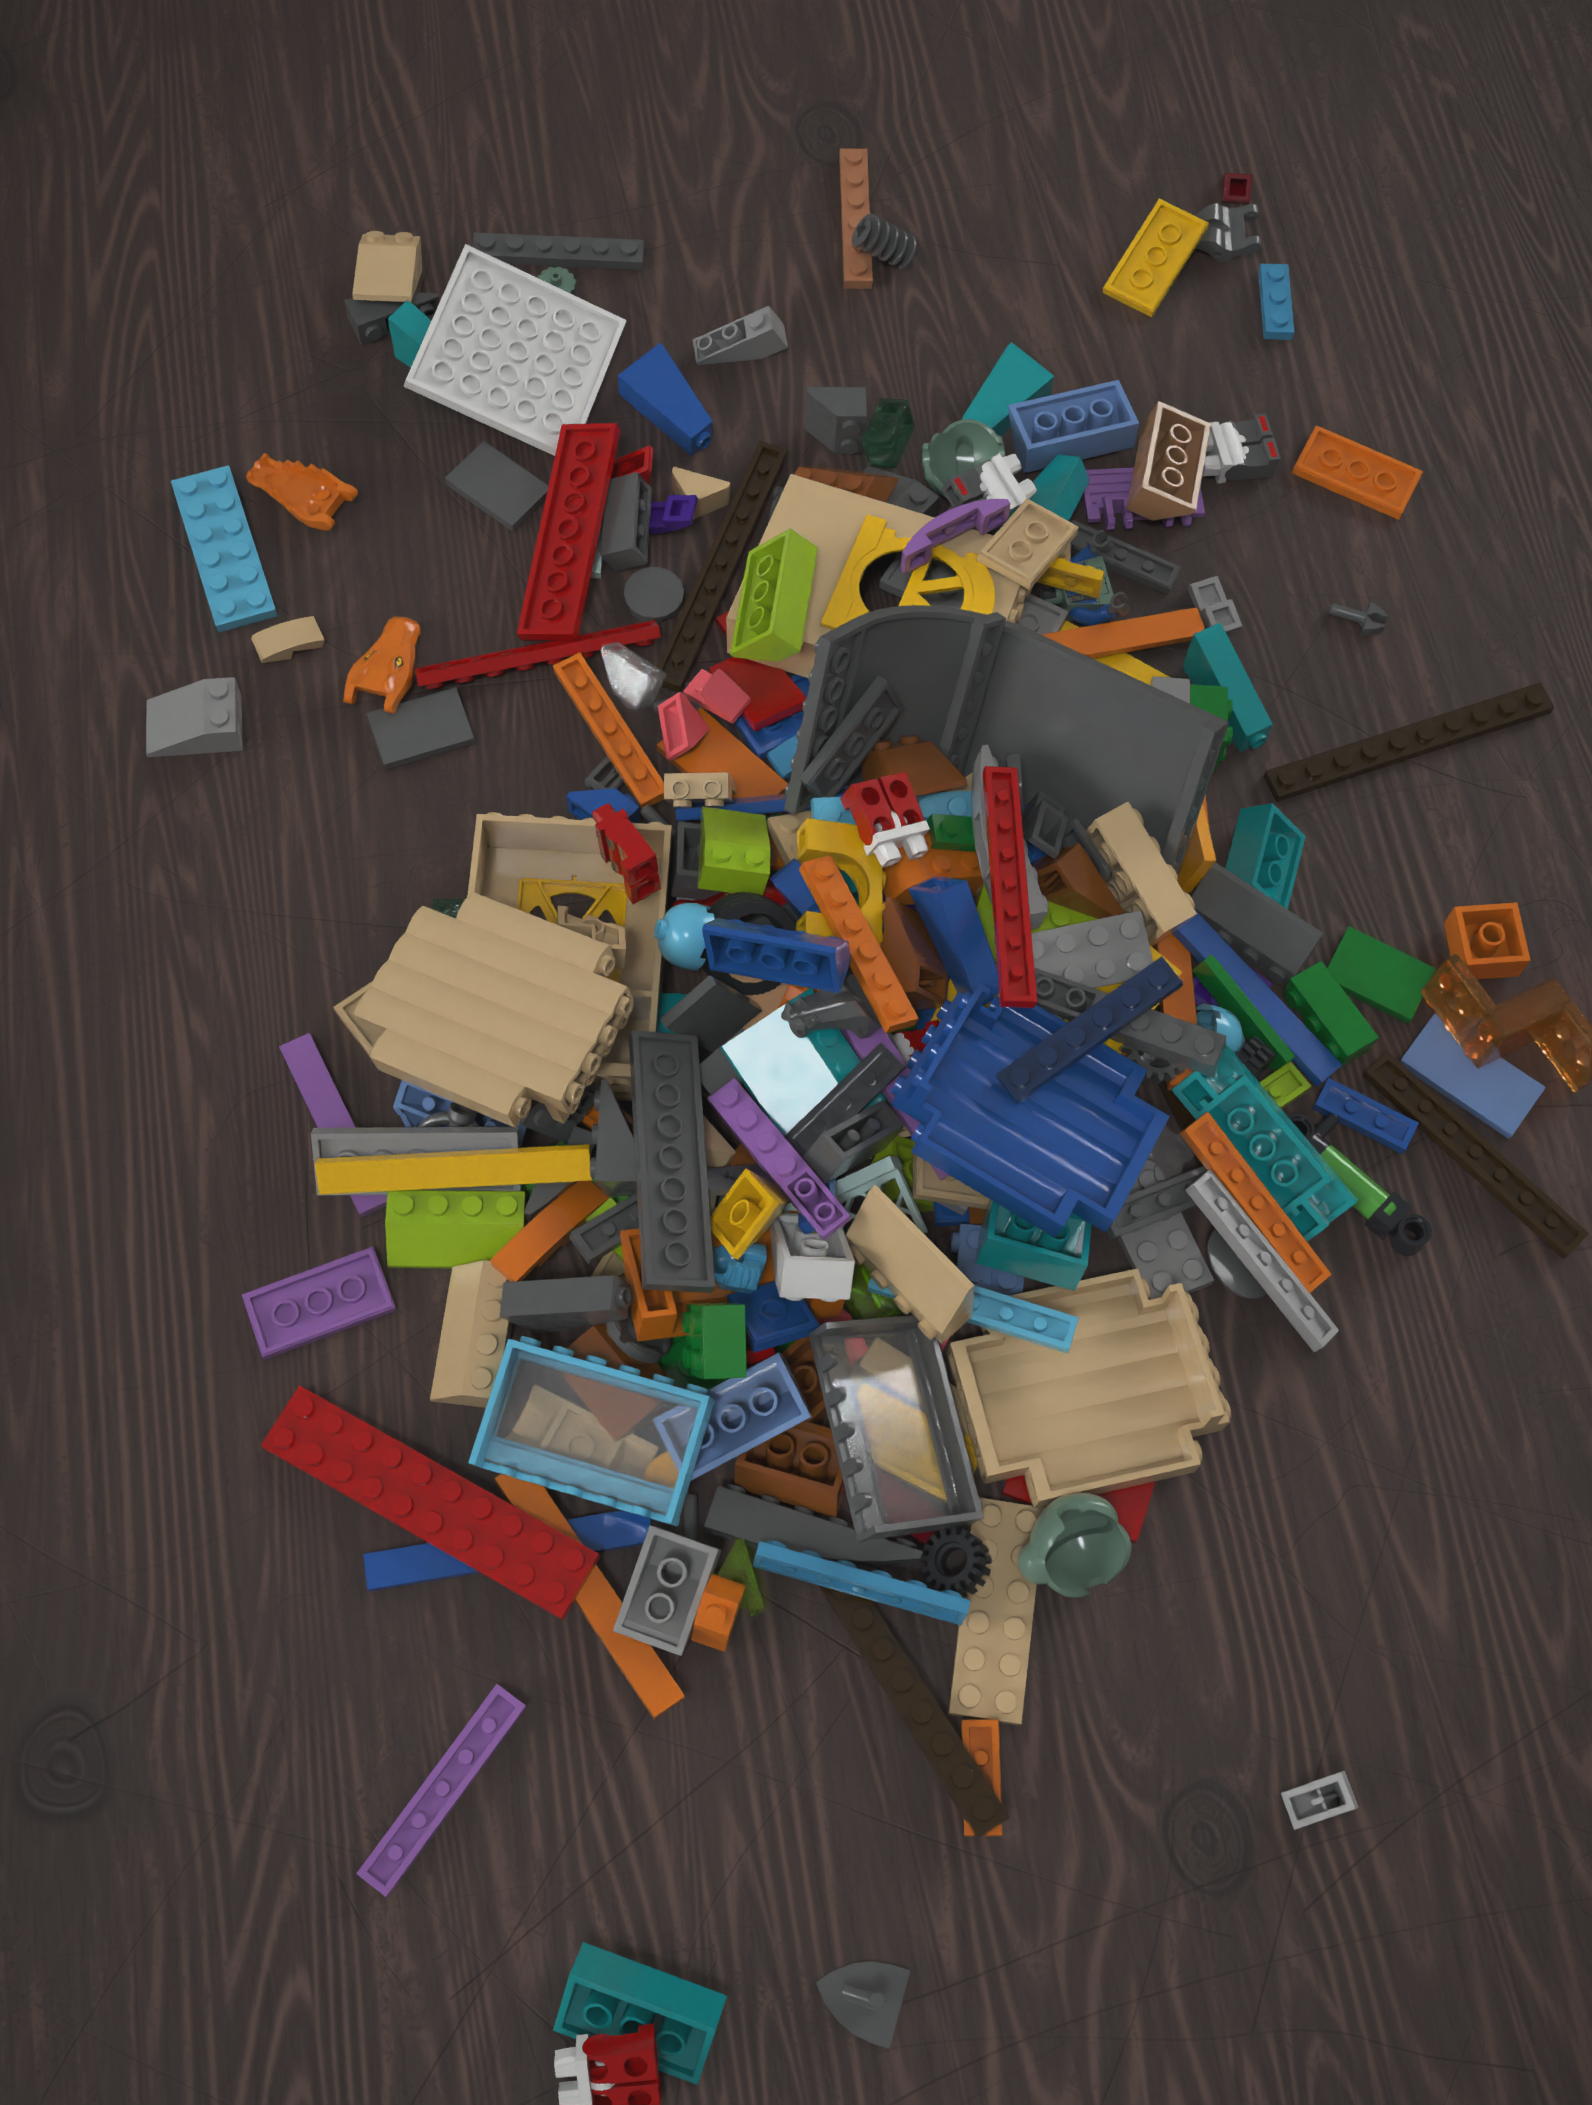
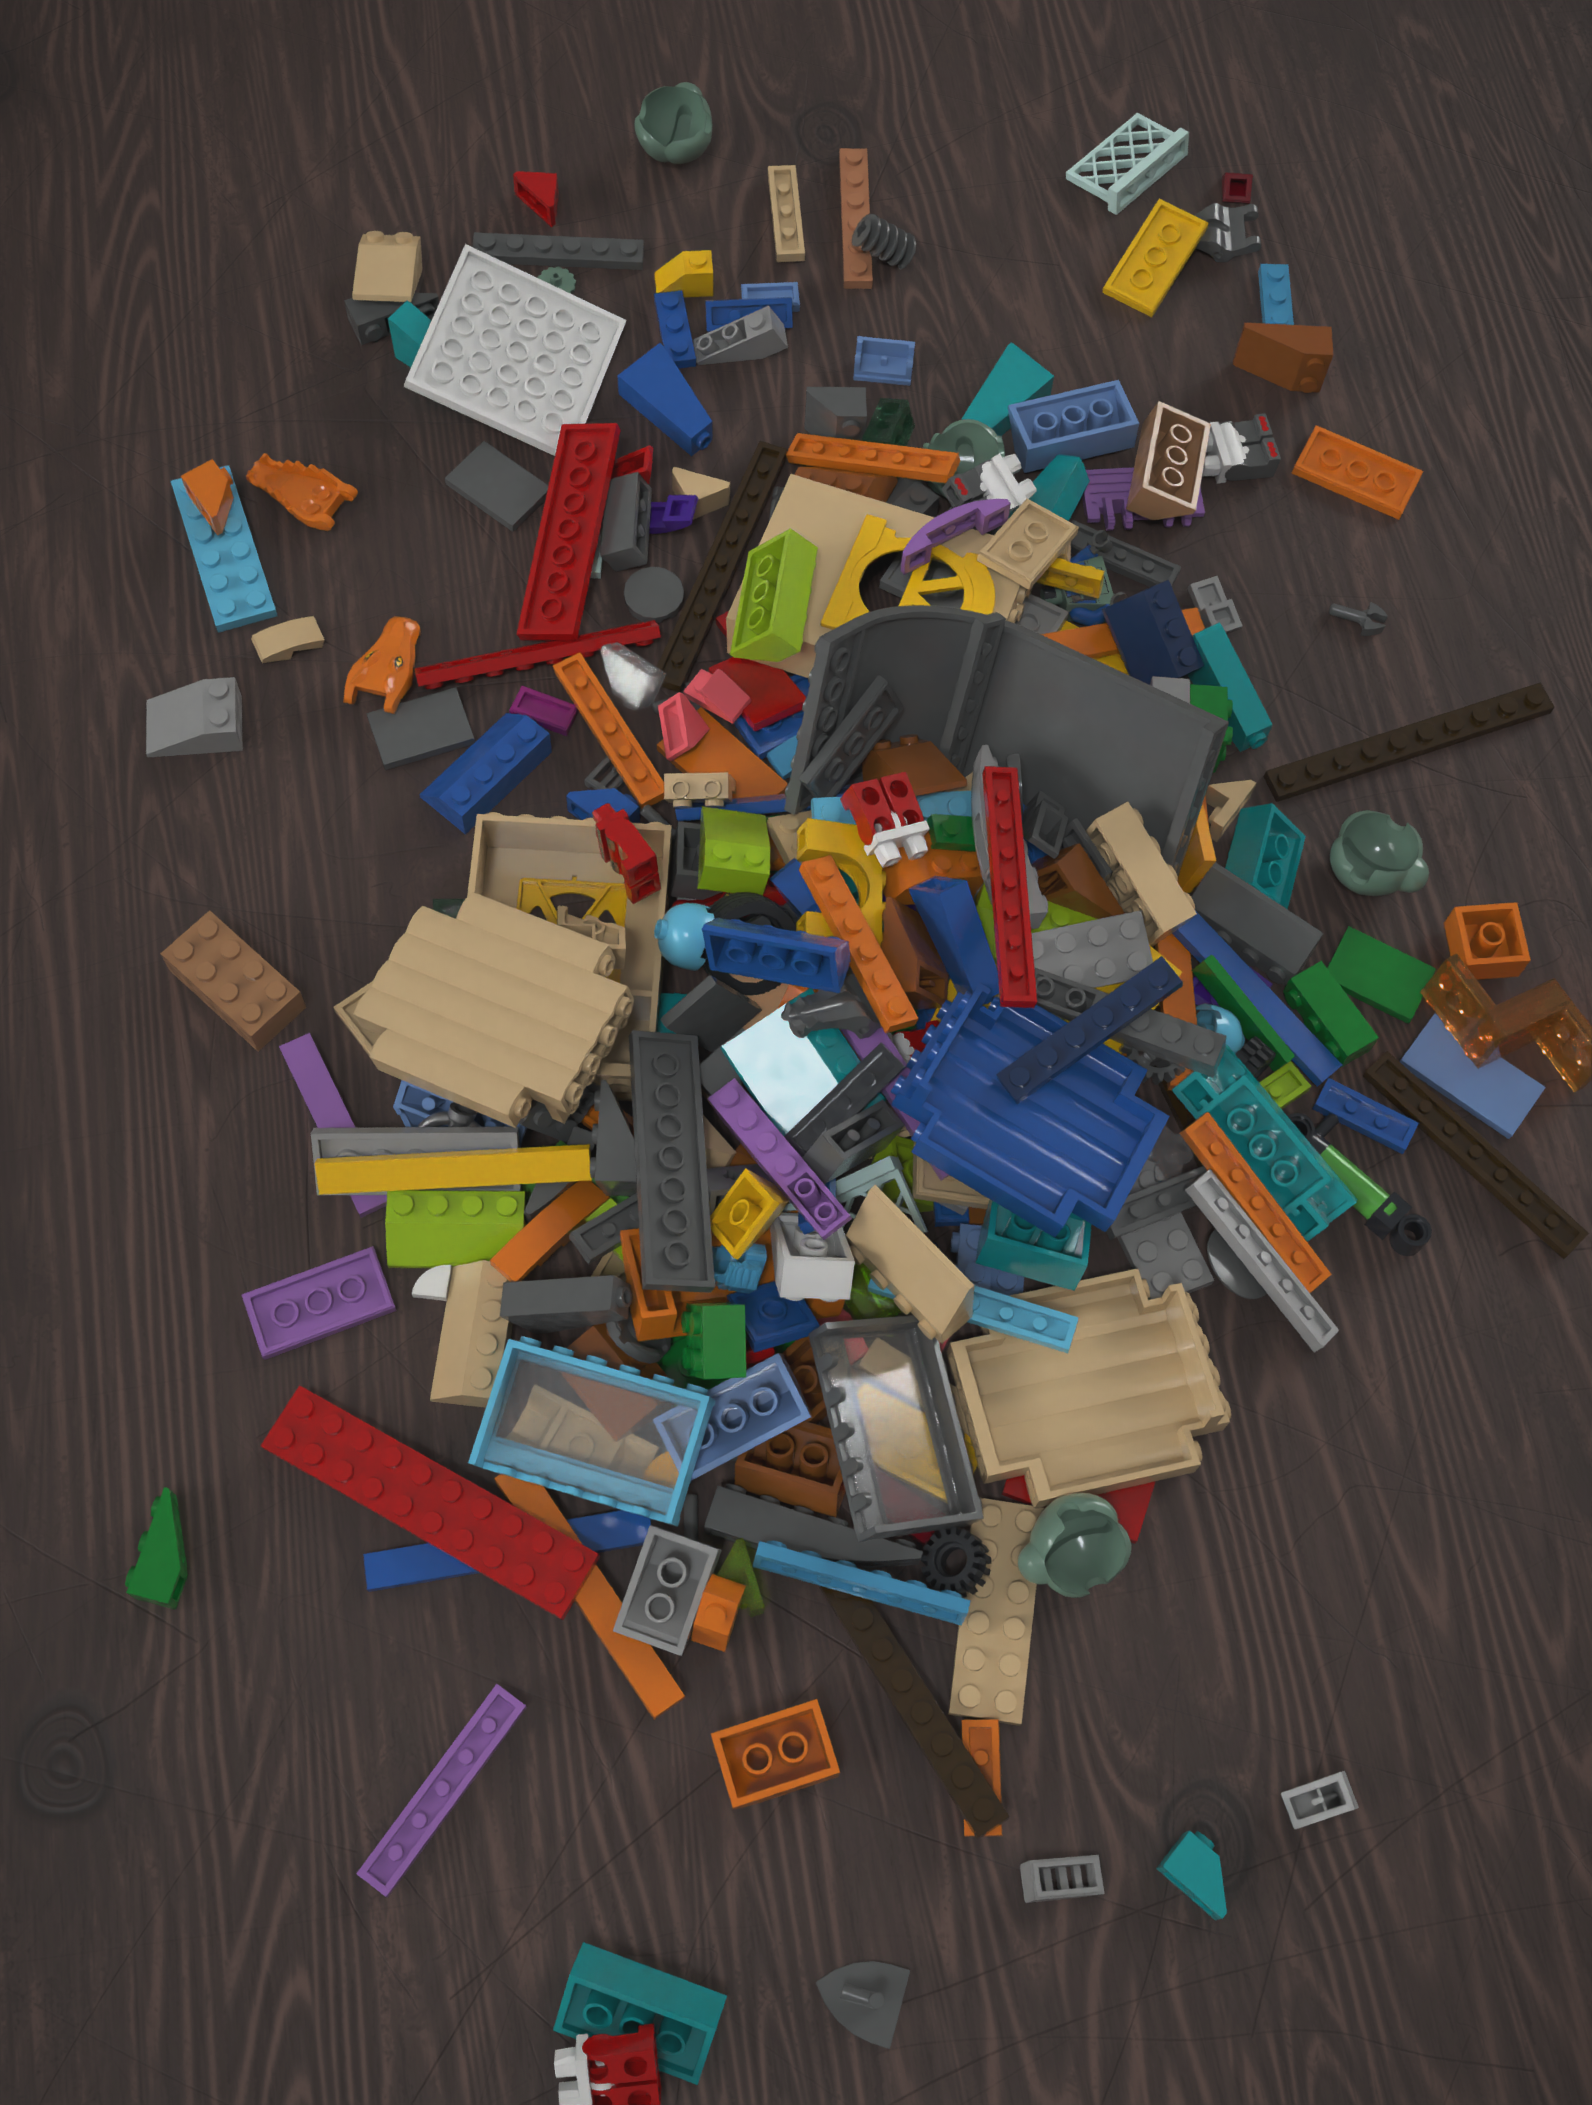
none -> green slope [125,1487,188,1610]
none -> medium nougat brick [160,910,306,1052]
none -> orange slope [181,459,234,536]
none -> white tile [412,1265,452,1301]
none -> blue slope [419,713,552,835]
none -> magenta tile [509,686,579,736]
none -> red slope [513,171,559,227]
none -> sand green piece [634,82,713,164]
none -> blue plate [654,290,696,369]
none -> yellow slope [655,250,713,298]
none -> blue plate [705,297,793,331]
none -> orange brick [711,1699,840,1809]
none -> medium blue tile [741,282,800,312]
none -> tan plate [768,165,805,262]
none -> orange plate [786,433,960,483]
none -> medium blue hinge [853,336,915,386]
none -> light grey slope [1020,1855,1105,1903]
none -> light aqua fence [1066,113,1189,215]
none -> dark blue slope [1101,580,1204,685]
none -> teal slope [1156,1831,1227,1920]
none -> tan slope [1206,780,1256,842]
none -> dark orange slope [1233,323,1333,393]
none -> sand green piece [1330,810,1429,896]

